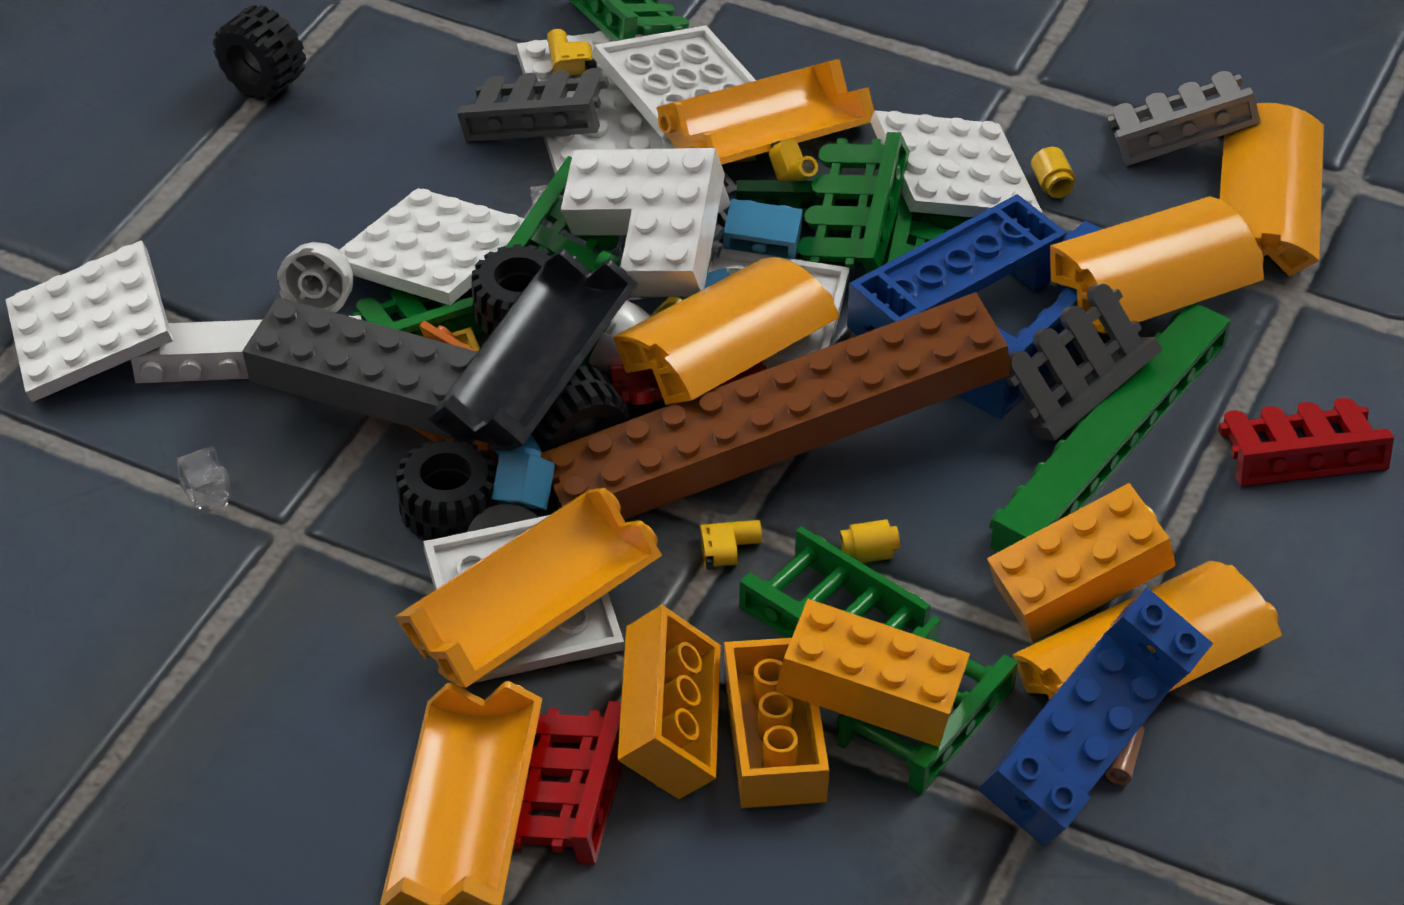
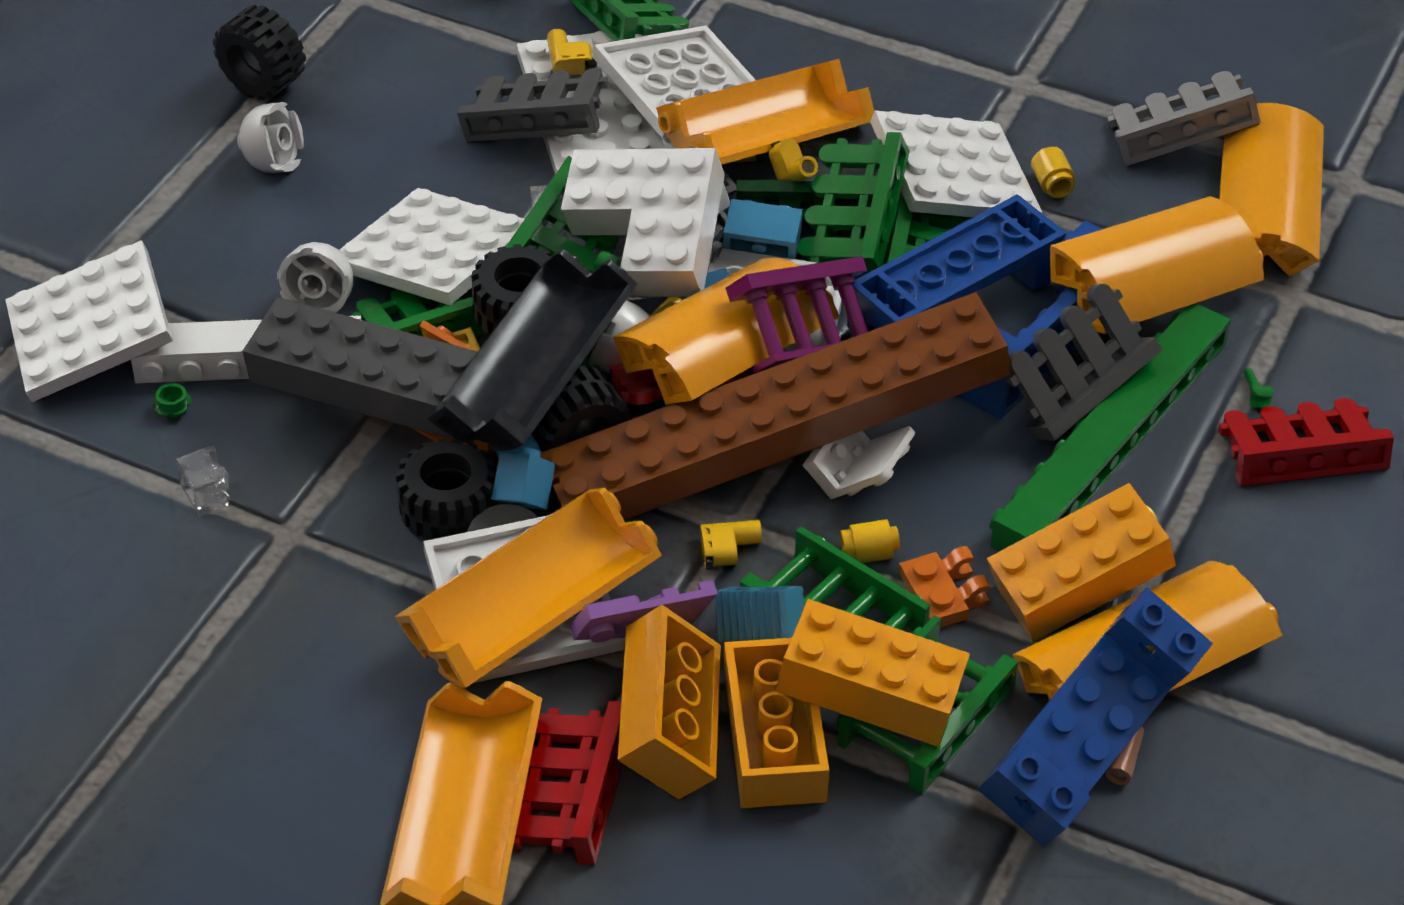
none -> green plate [153,383,192,418]
none -> white cylinder [237,102,304,173]
none -> medium lavender wing [570,580,718,643]
none -> dark azure brick [714,586,805,642]
none -> magenta fence [725,256,868,374]
none -> white bracket [803,426,915,499]
none -> orange plate [899,546,990,628]
none -> green hand [1244,368,1274,409]

